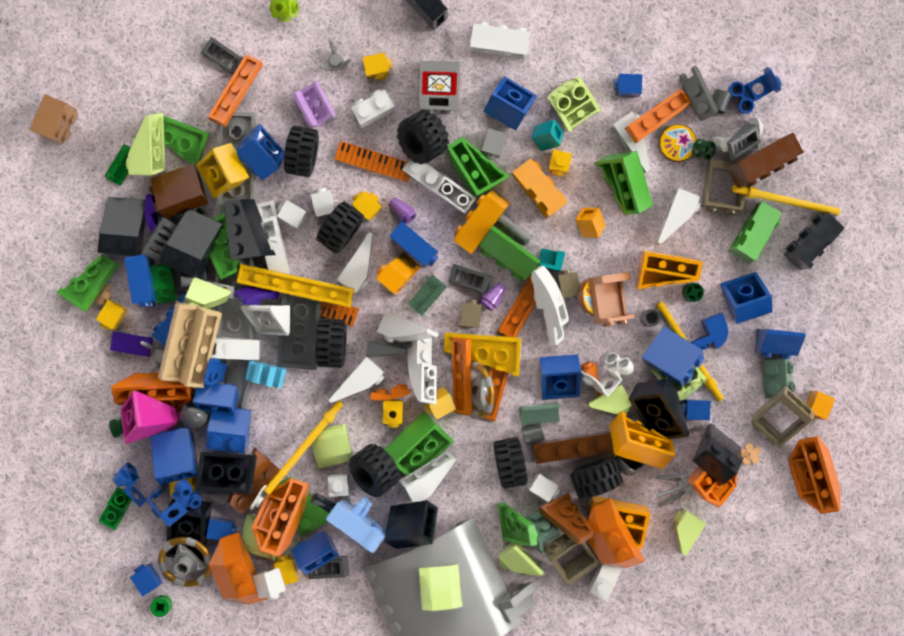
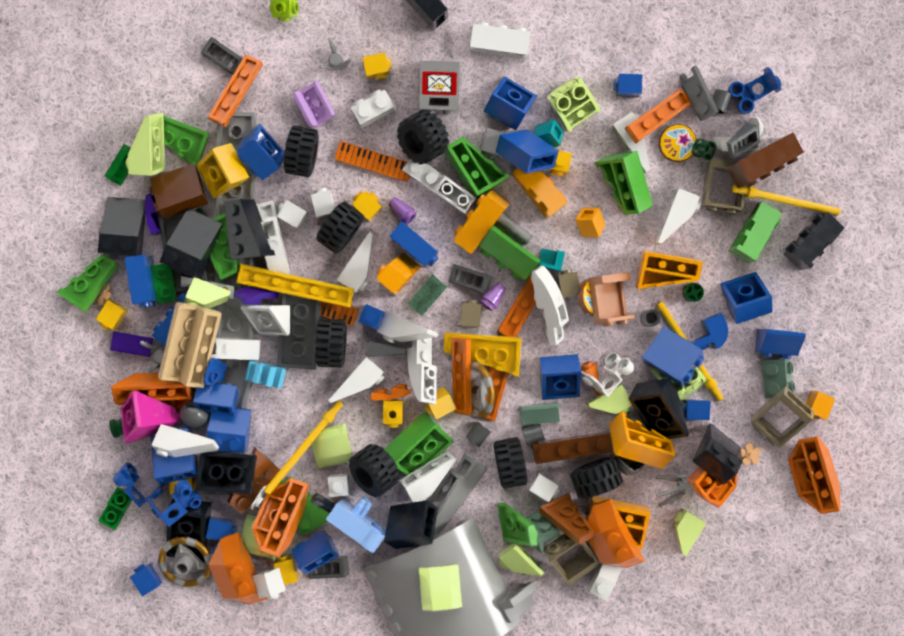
medium nougat brick [29,94,78,144] -> none
dark grey slope [141,217,178,261] -> none
green wheel [150,595,173,617] -> none
none -> white slope [151,424,219,457]
none -> blue brick [358,304,385,330]
none -> light grey wedge [429,453,488,539]
none -> dark grey beam [466,422,491,447]
none -> blue brick [495,129,559,174]

